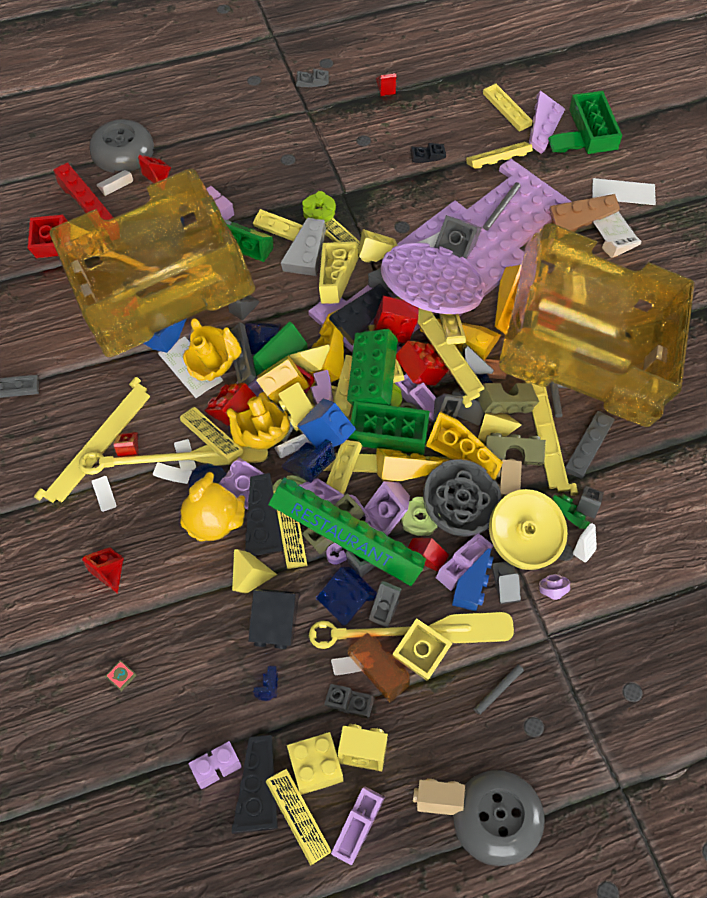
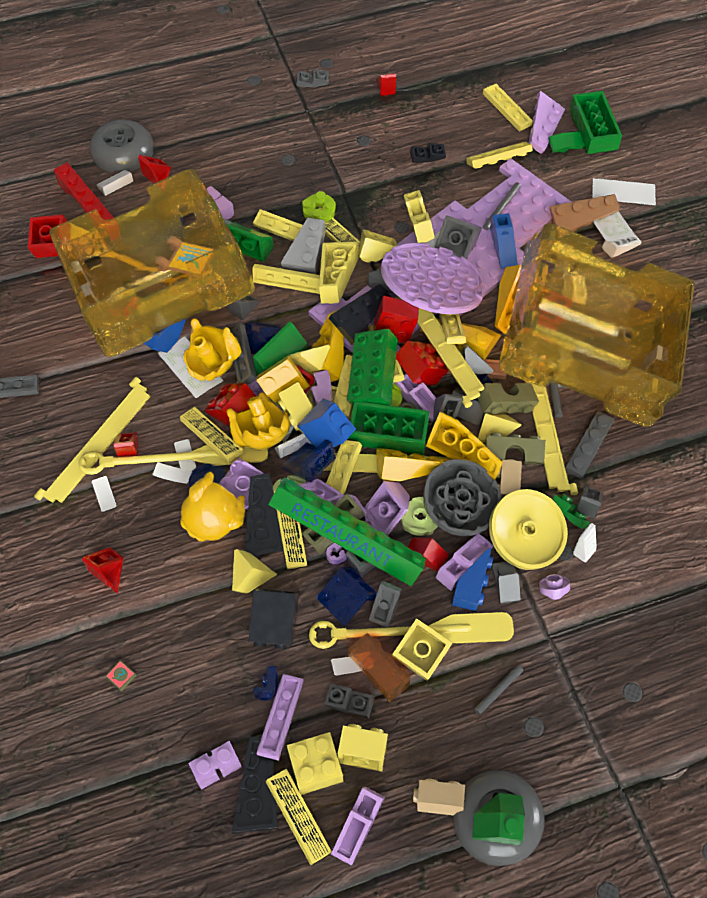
none -> flag [155,236,215,277]
none -> light yellow plate [253,264,320,294]
none -> lavender tile [257,674,304,761]
none -> light yellow arch [404,190,435,243]
none -> green slope [472,793,524,845]
none -> blue slope [490,213,518,269]

